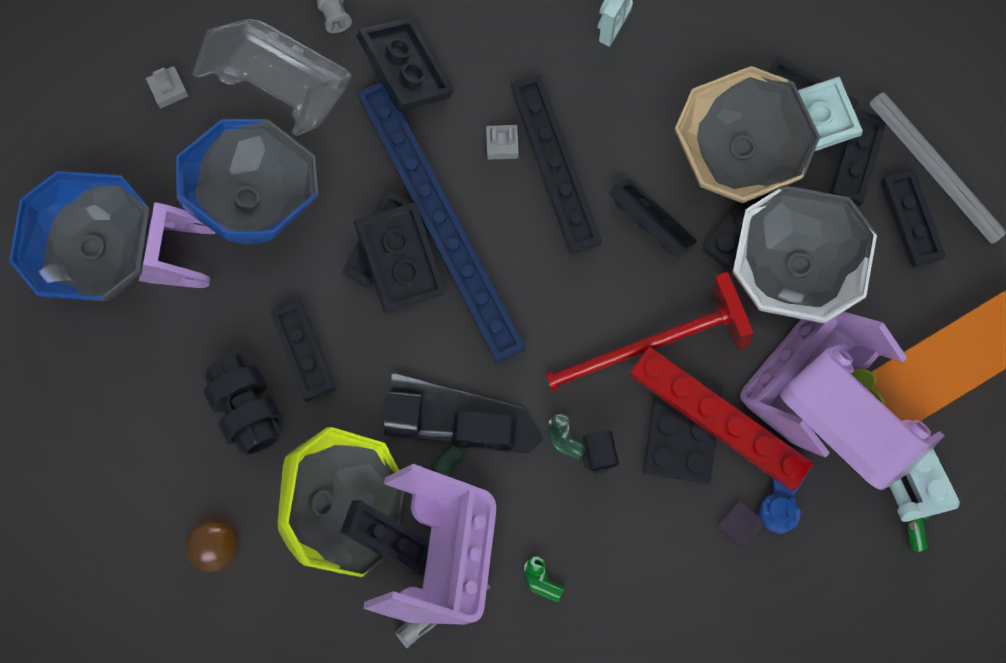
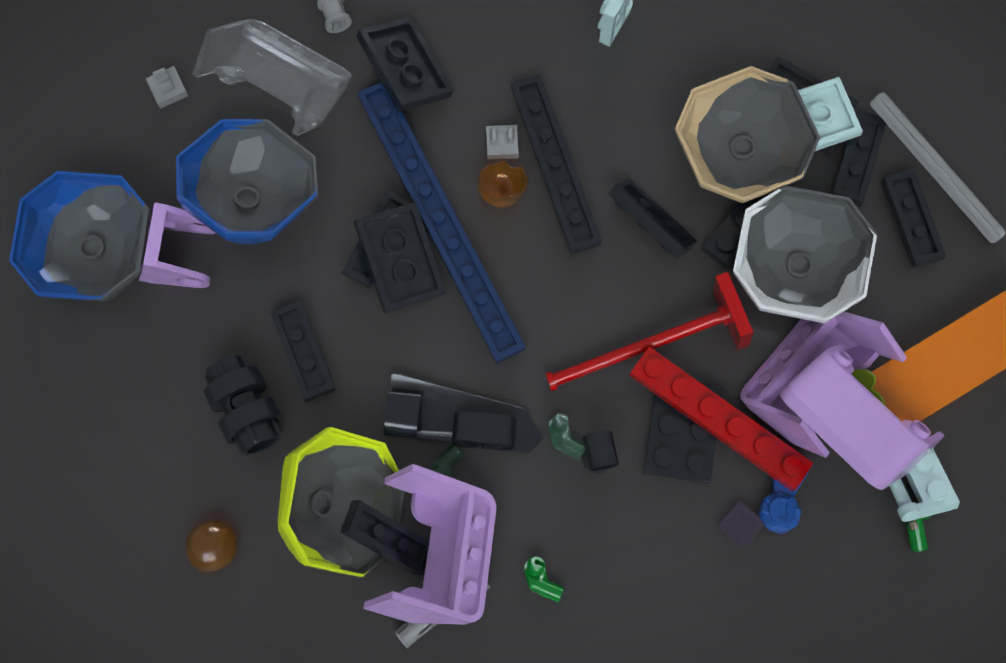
none -> clear orange hair [476,160,528,208]

